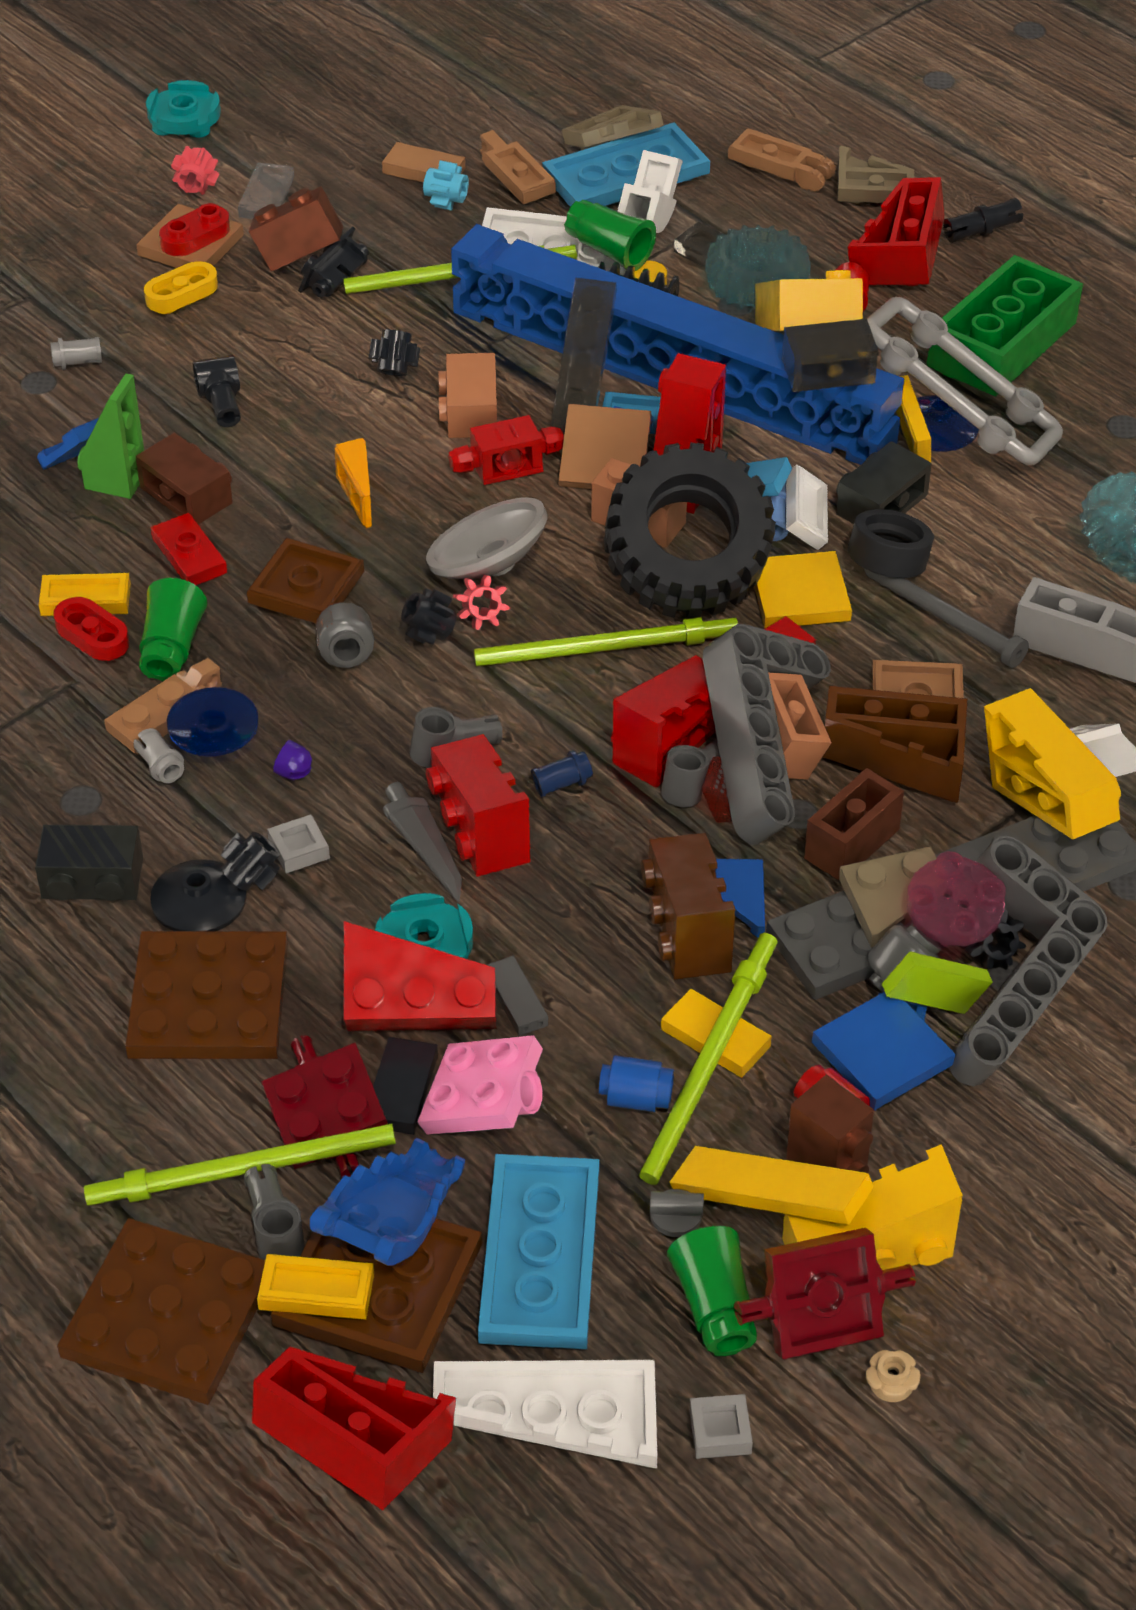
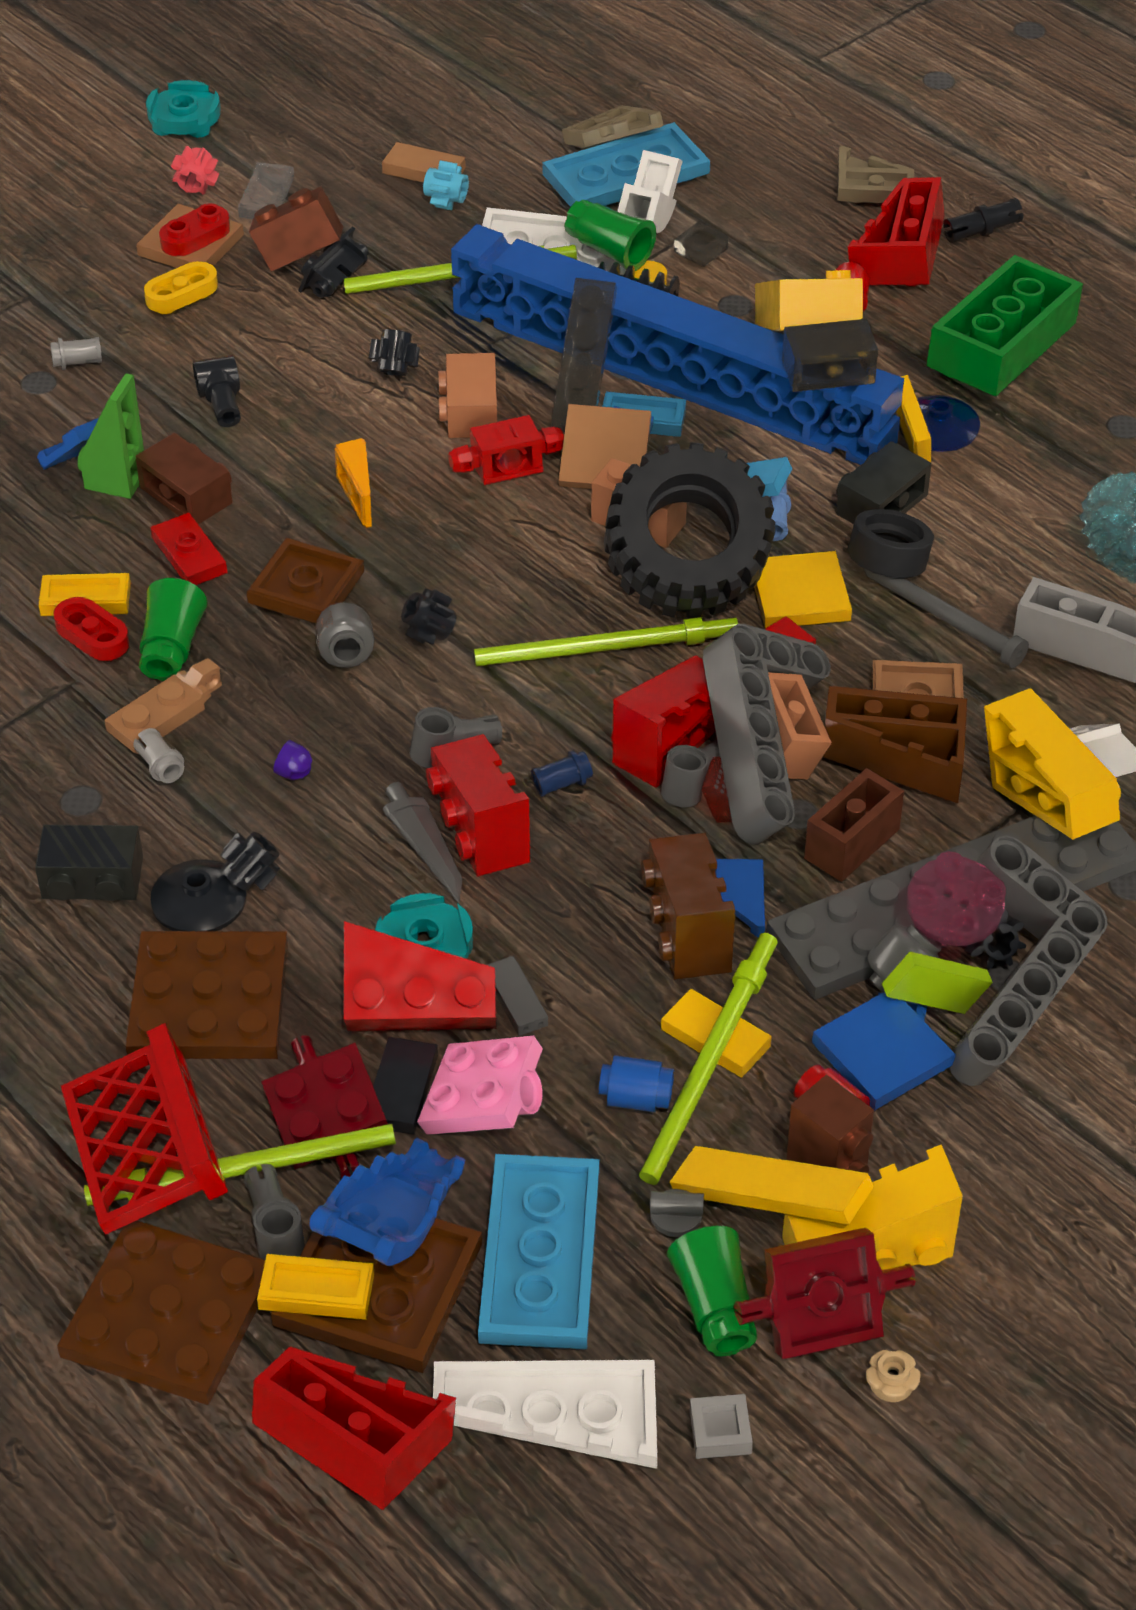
clear blue dish [167,687,259,757] -> none
light grey plate [267,814,330,873] -> none
light grey dish [426,497,548,579] -> none
coral gear [453,575,510,630] -> none
medium nougat hinge [480,130,556,205] -> none
red wedge [654,353,726,514] -> none
clear light blue gear [705,224,811,309] -> none
medium nougat hinge [728,128,837,192] -> none
white tile [786,464,828,550] -> none
dark tan wing [839,846,948,947] -> none
light grey bar [862,297,1063,465] -> none
none -> red fence [61,1023,229,1235]

